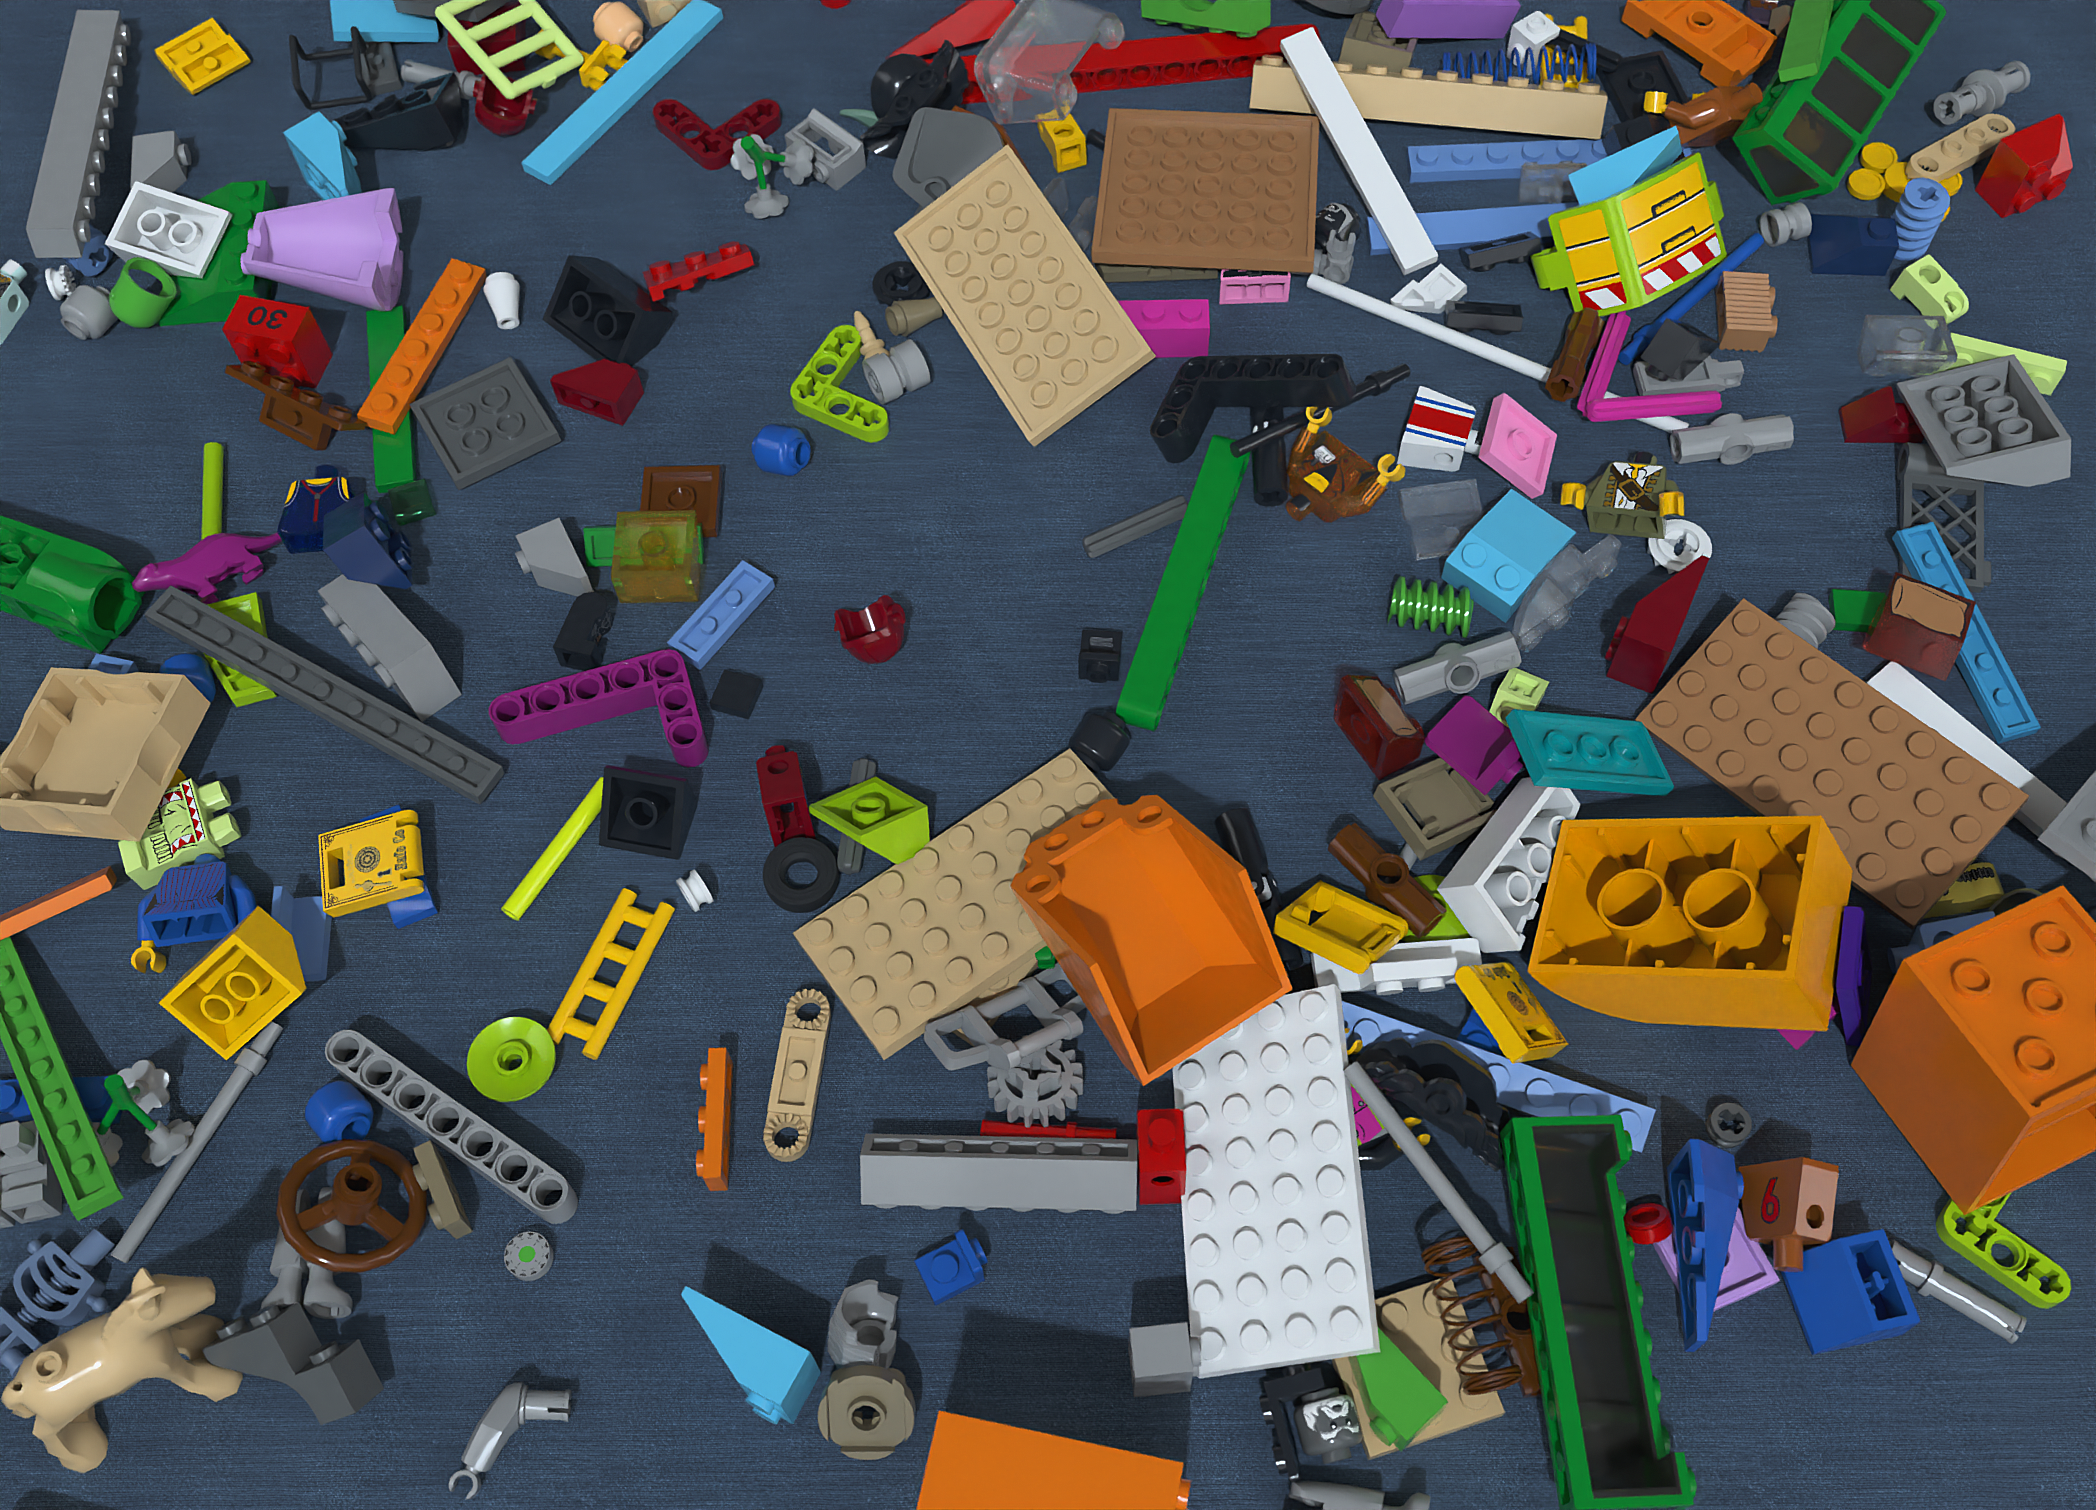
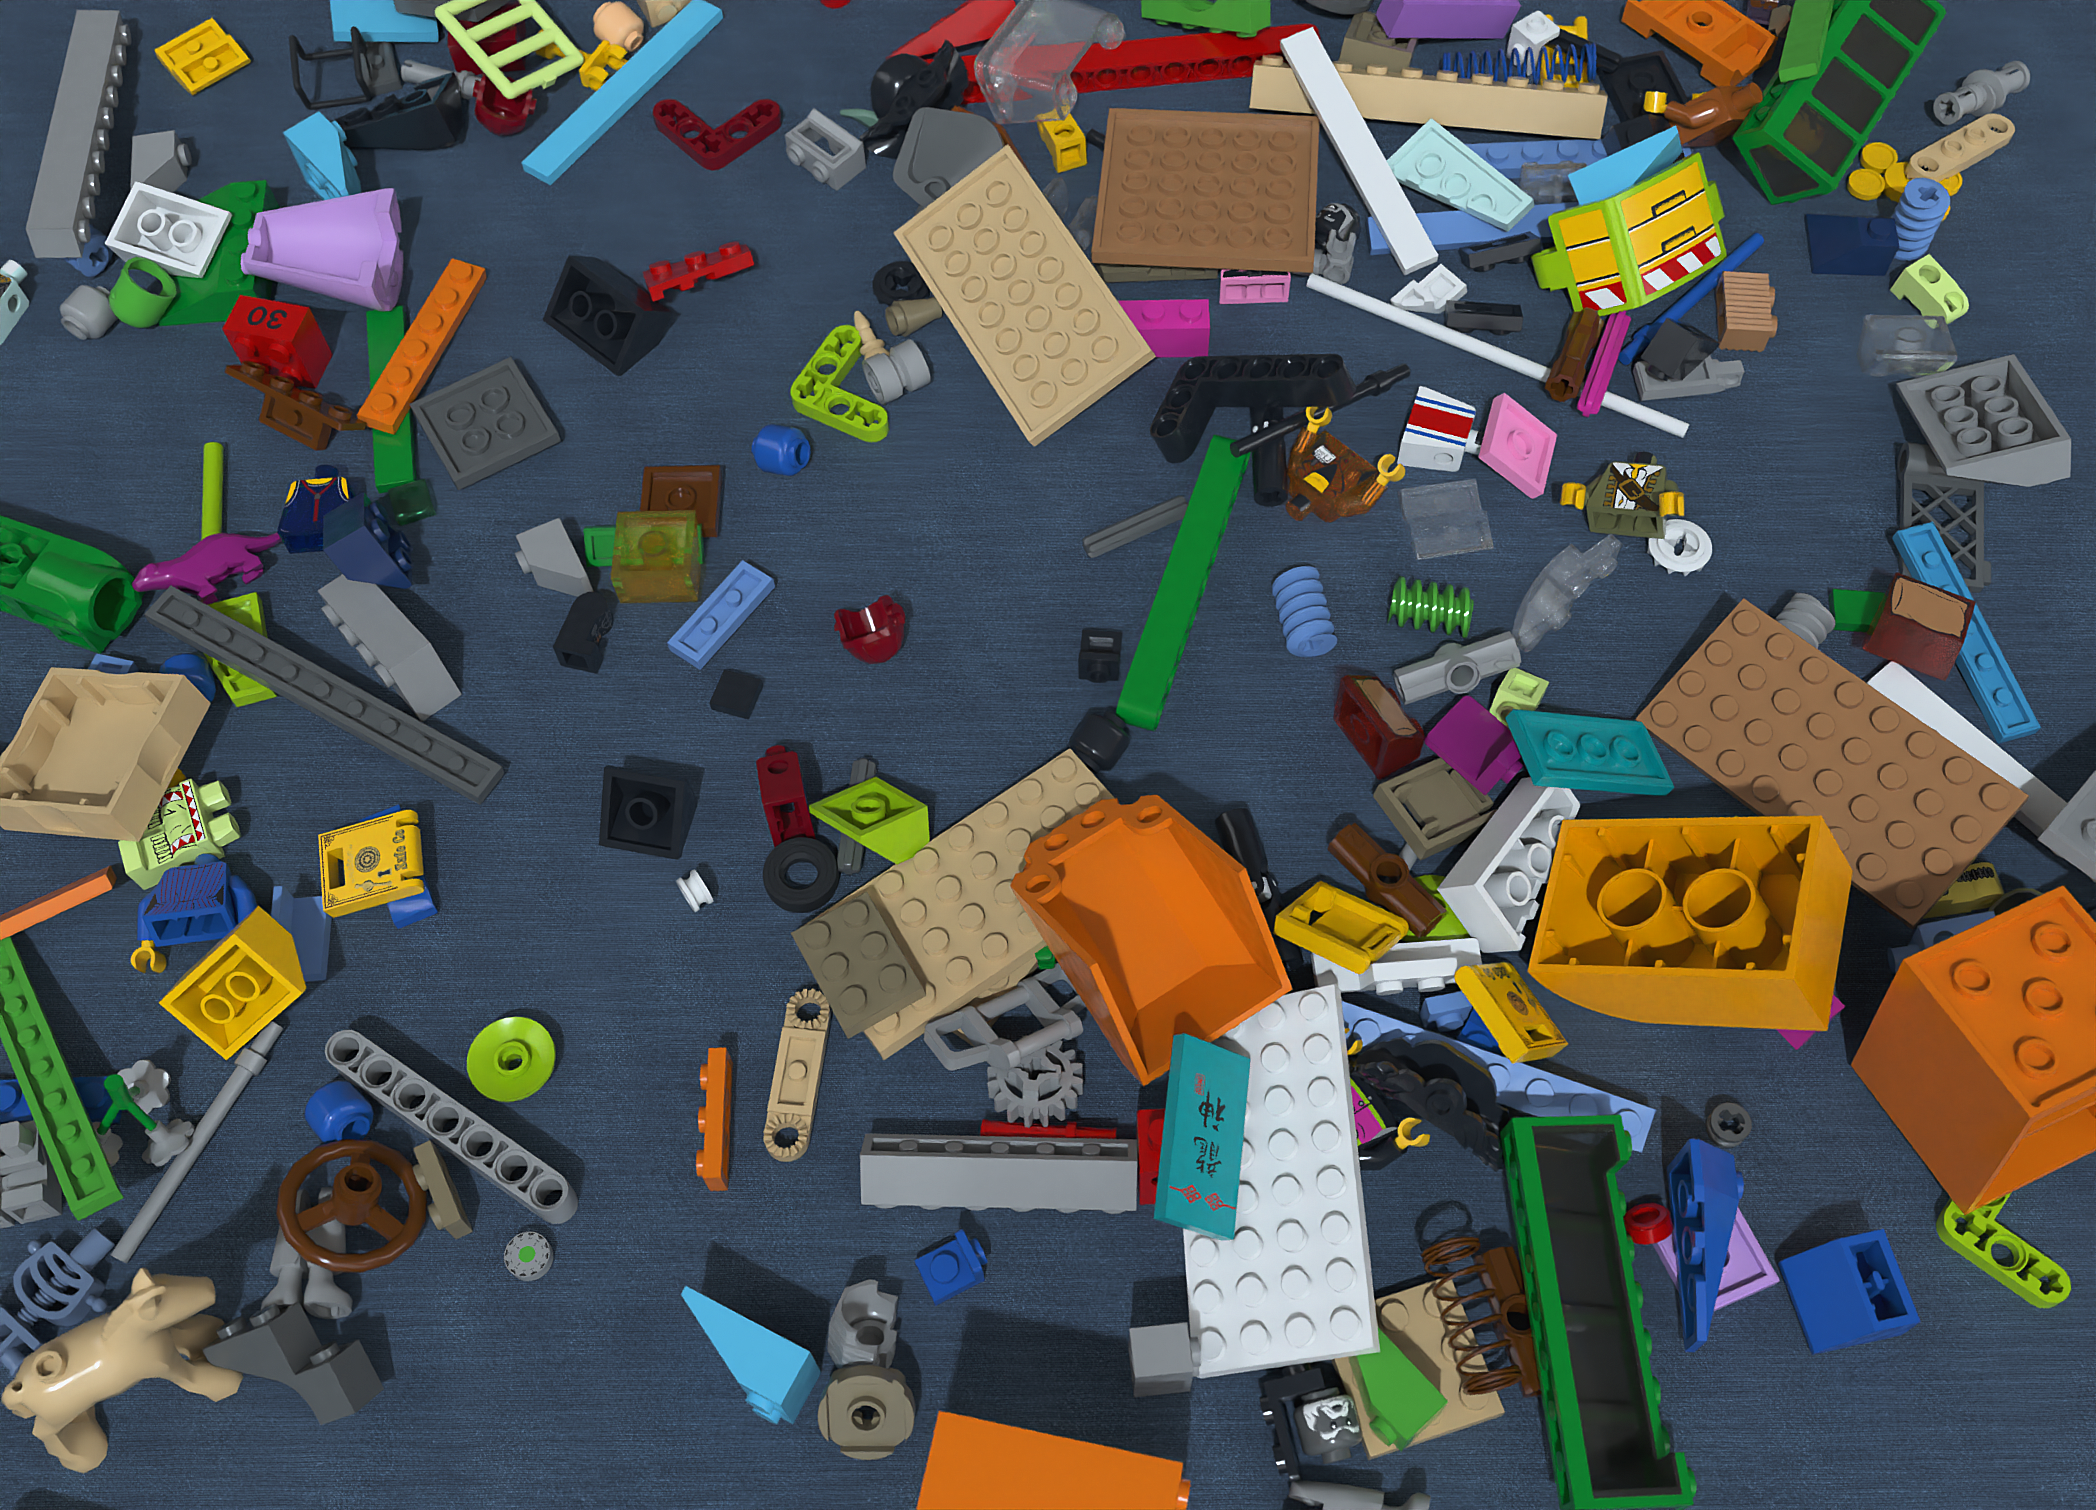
white bush [45,265,76,301] -> none
light grey arm [449,1382,571,1500] -> none
white cone [483,272,520,329] -> none
magenta beam [489,649,709,767] -> none
neon yellow piece [501,777,603,921] -> none
yellow bar [547,888,675,1060] -> none
dark red slope [550,359,644,426] -> none
light grey plant [730,135,813,219] -> none
light grey bar [1344,1061,1534,1304] -> none
medium azure slope [1441,489,1576,623] -> none
dark pink axle [1586,390,1722,422] -> none
dark red slope [1604,555,1710,694] -> none
light grey piece [1670,413,1794,465] -> none
dark orange torso [1739,1157,1838,1272] -> none
light grey wheel [1760,202,1812,247] -> none
dark purple tile [1836,906,1873,1046] -> none
dark red slope [1839,386,1924,443] -> none
light grey pin [1890,1240,2027,1344] -> none
yellowish green plate [1936,333,2067,395] -> none
red slope [1975,113,2073,219] -> none
none -> dark tan plate [791,892,926,1039]
none -> teal tile [1154,1033,1251,1241]
none -> medium blue piece [1272,566,1337,657]
none -> light aqua wing [1387,118,1534,231]
none -> medium blue plate [1419,991,1473,1032]

